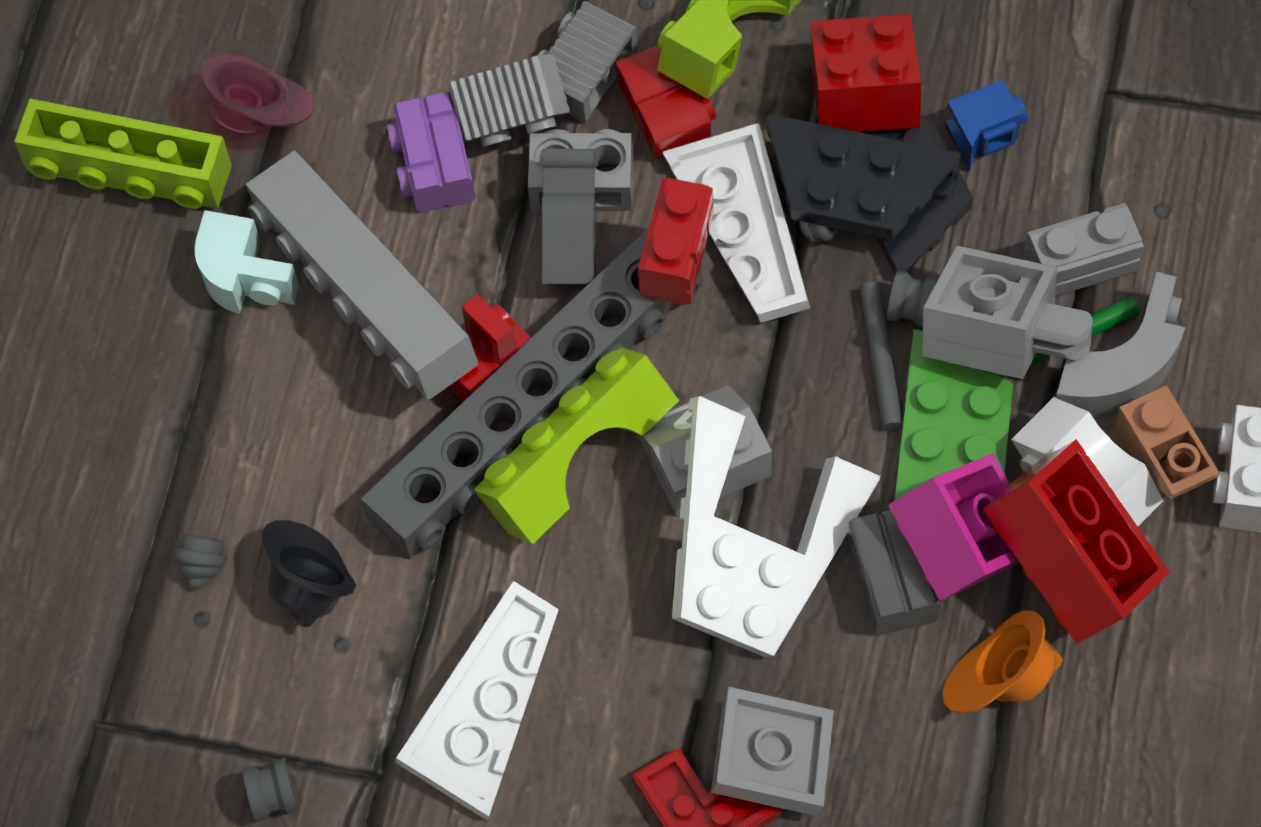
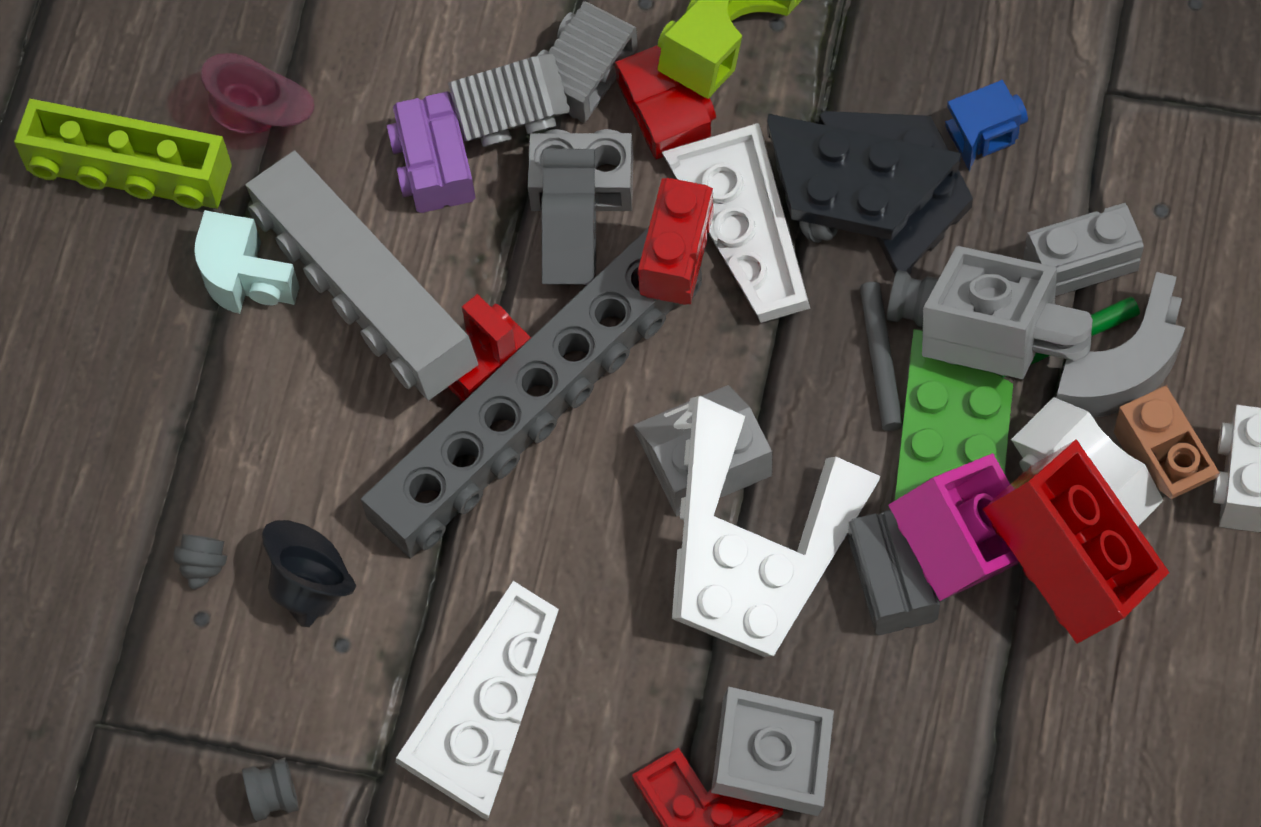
lime arch [473,347,679,545] -> none
red brick [810,14,921,132] -> none
orange piece [942,610,1063,714] -> none

